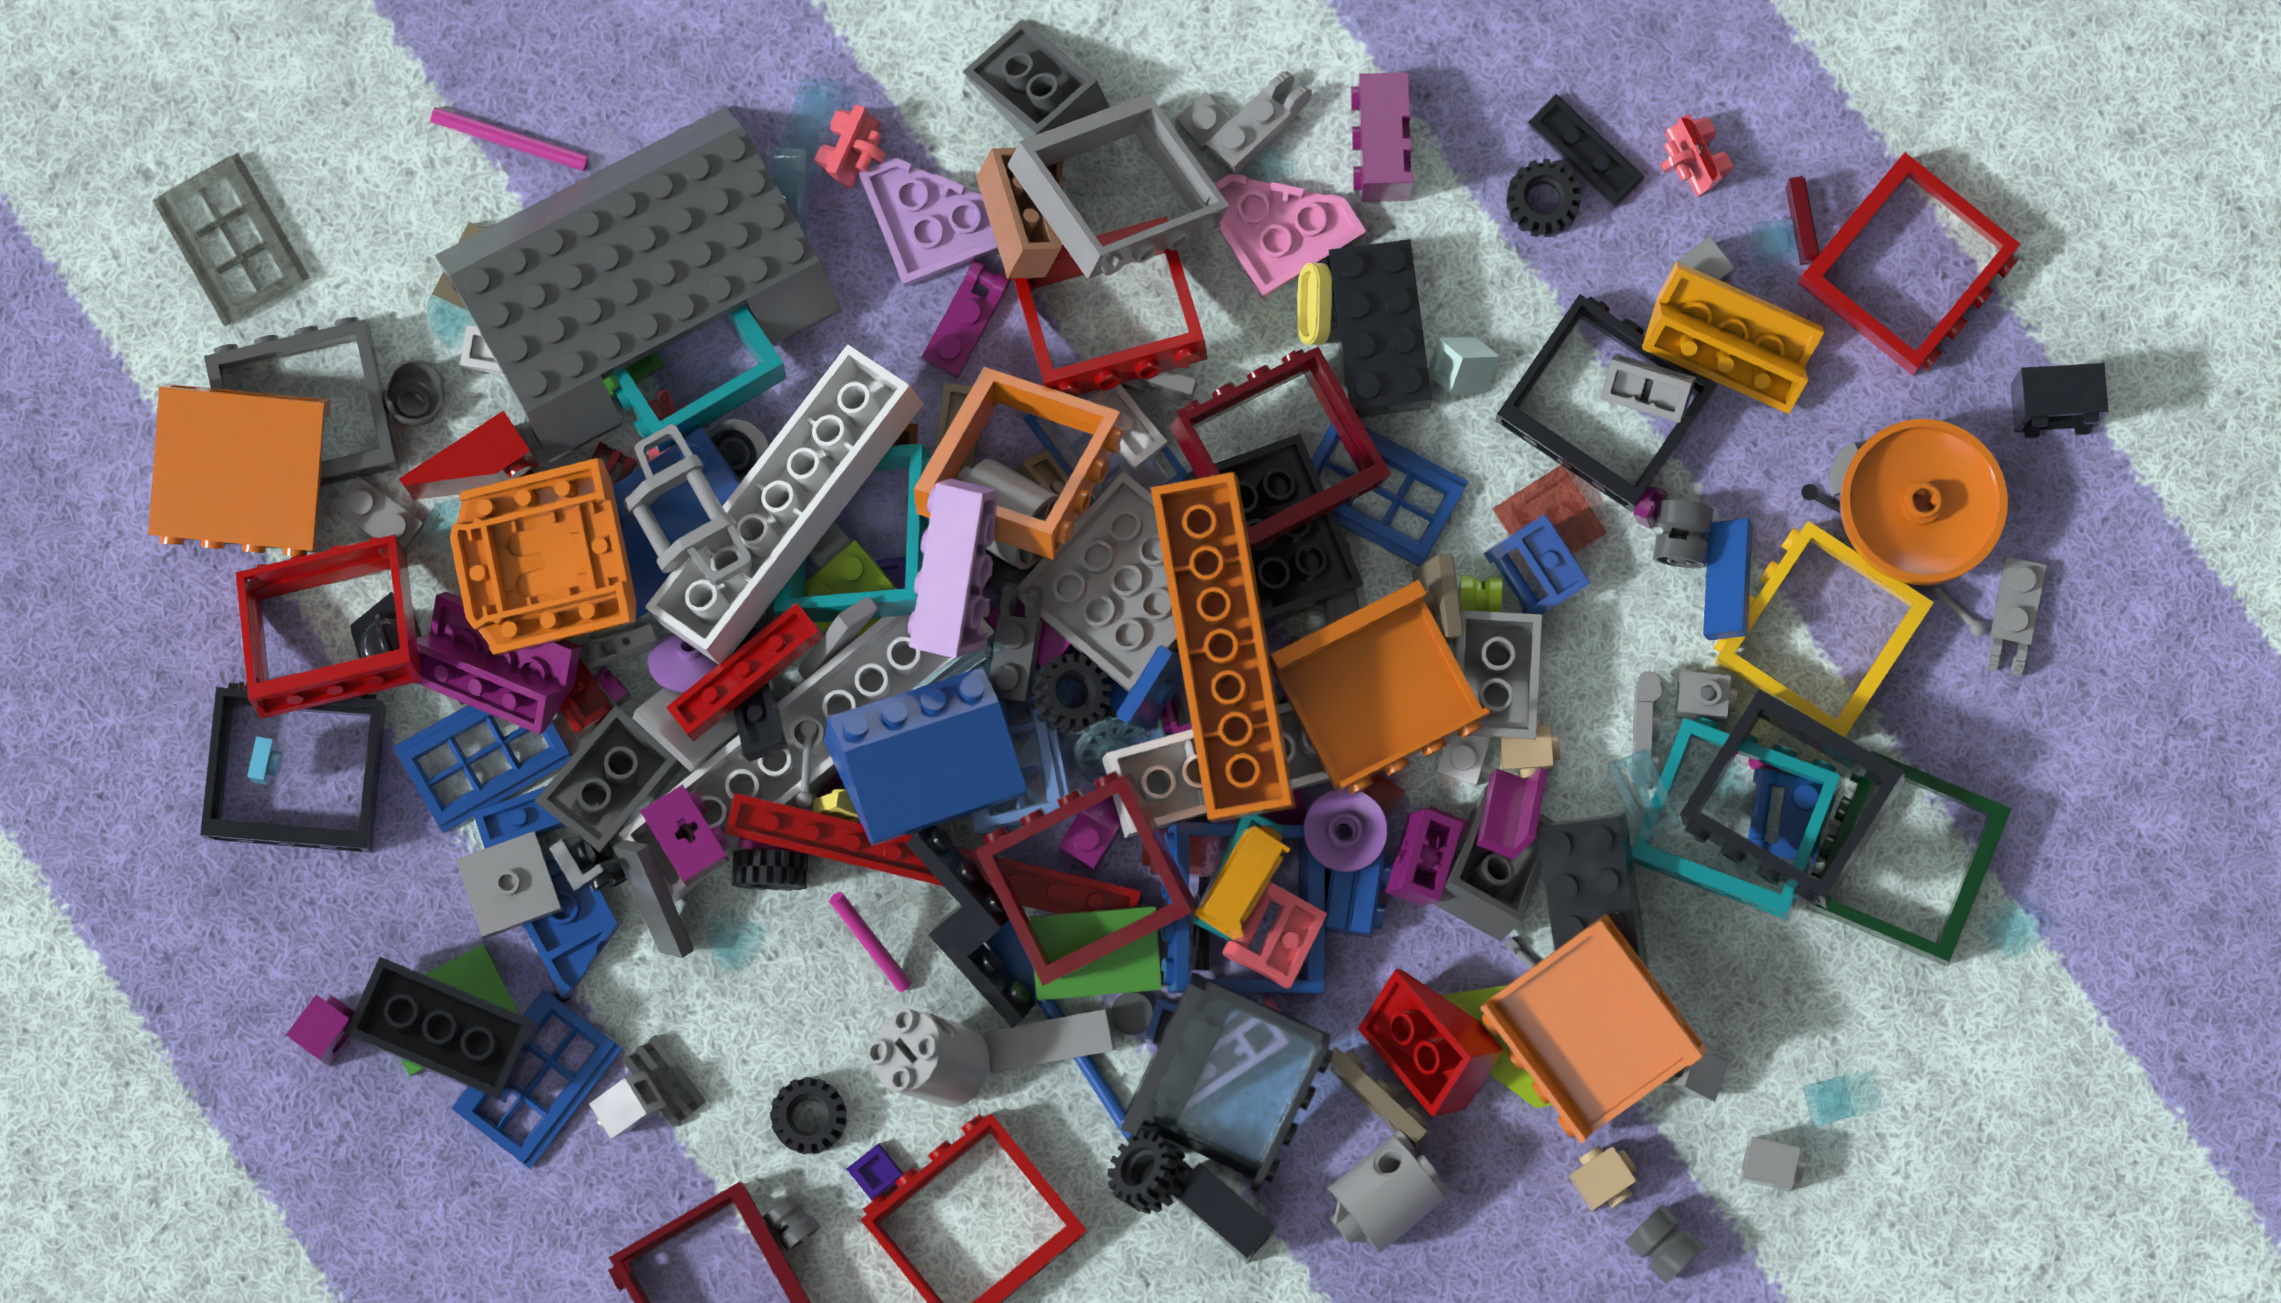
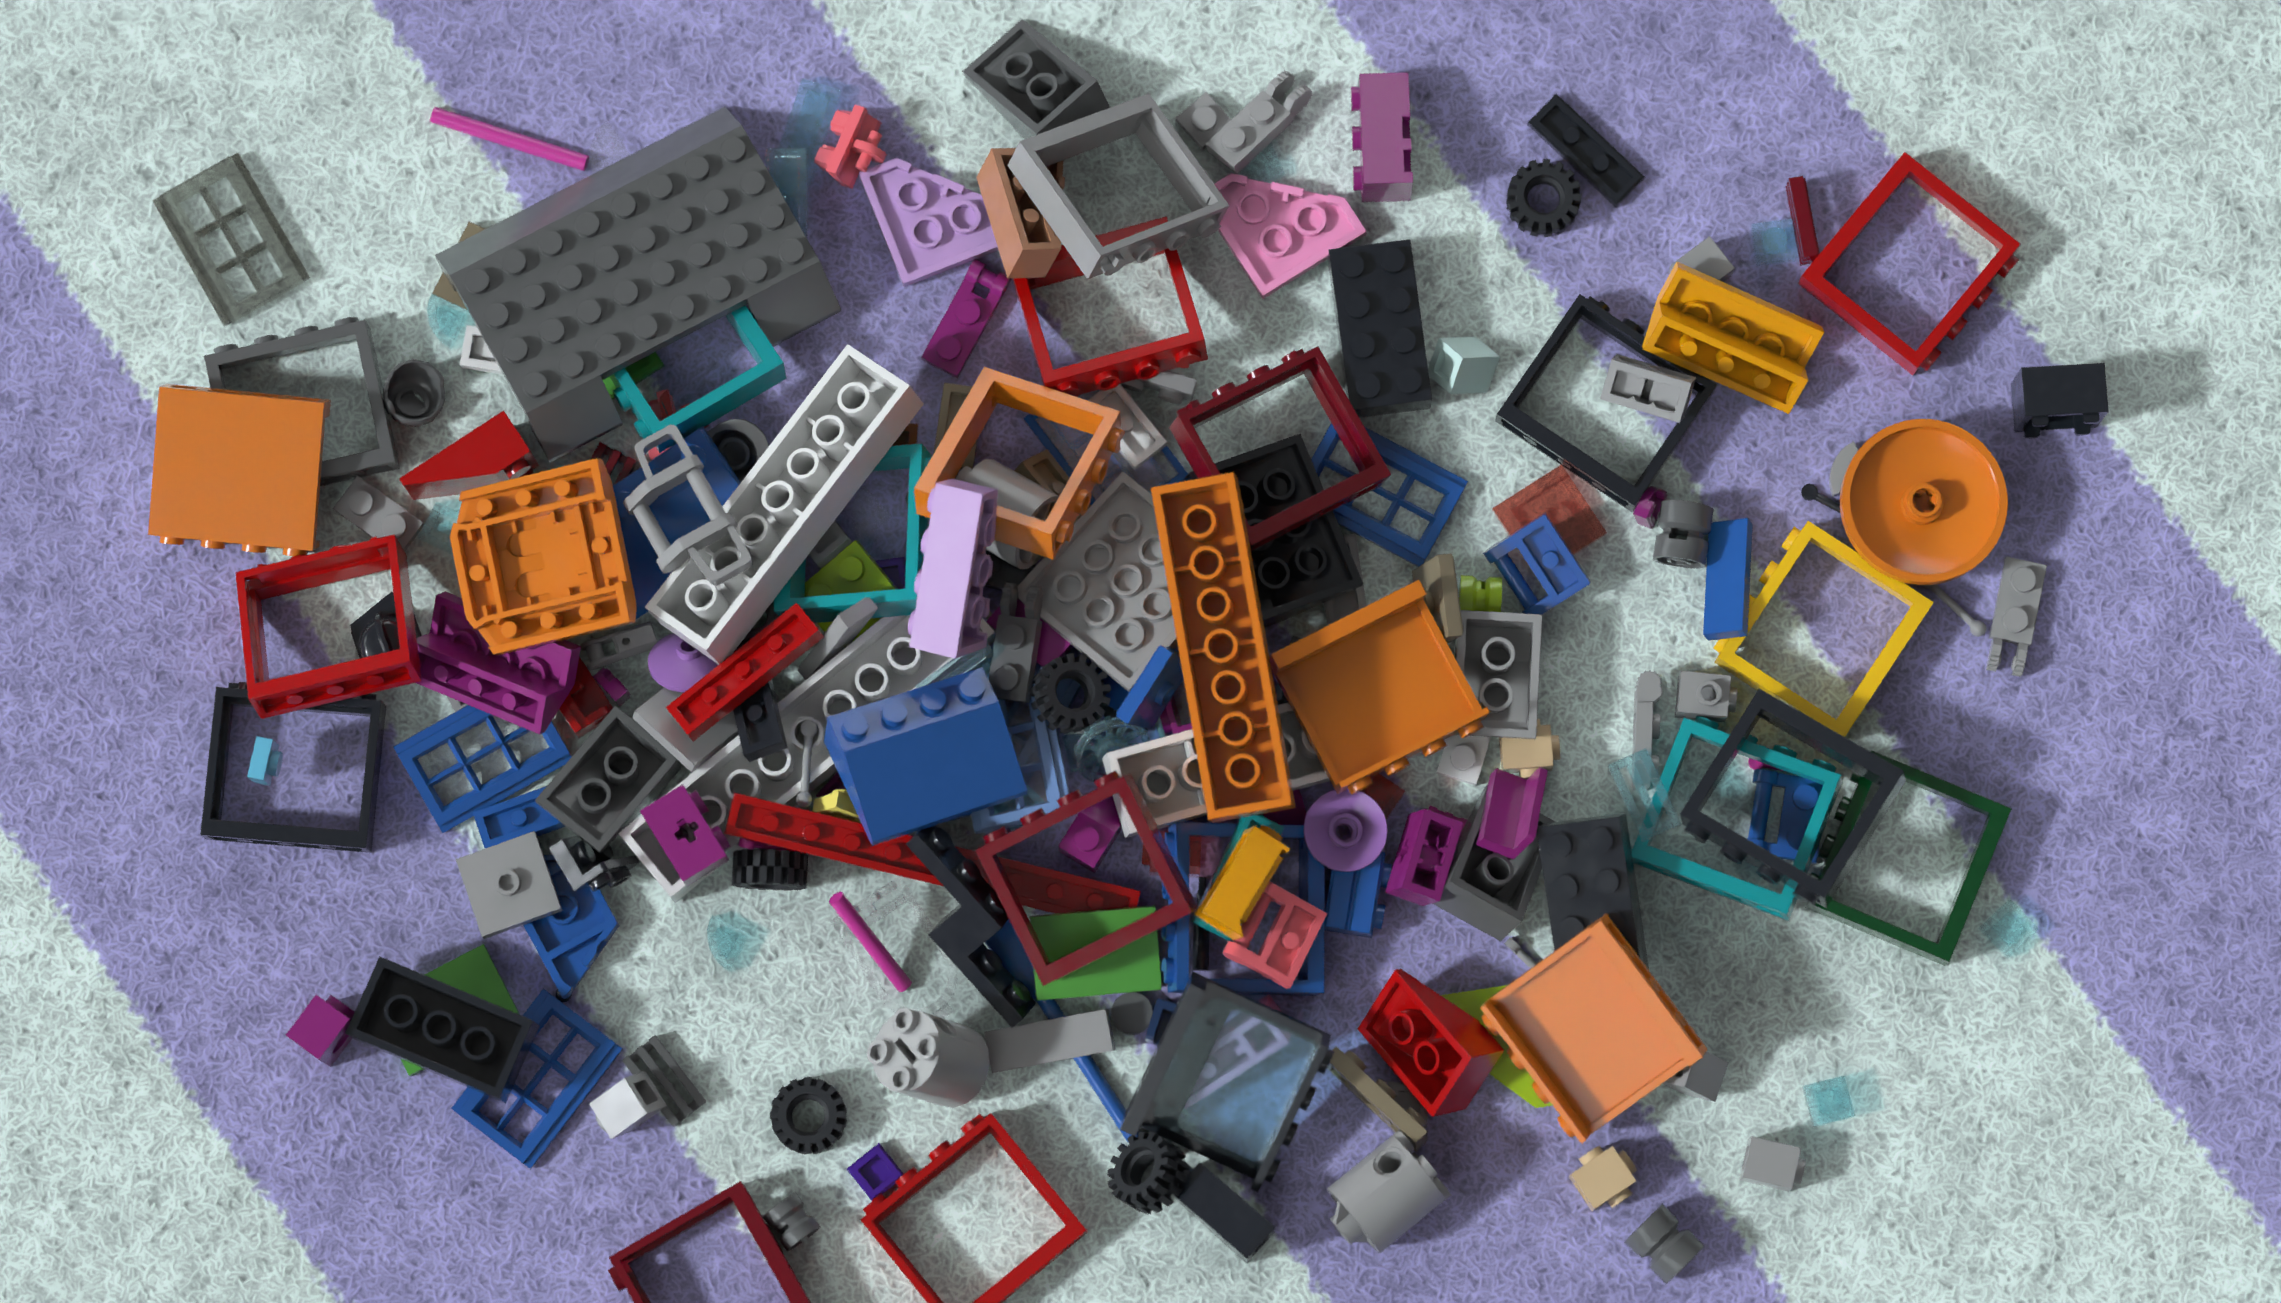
dark grey tile [613,839,694,958] -> none
light yellow tile [1297,263,1332,345] -> none
coral hips [1661,114,1734,197] -> none

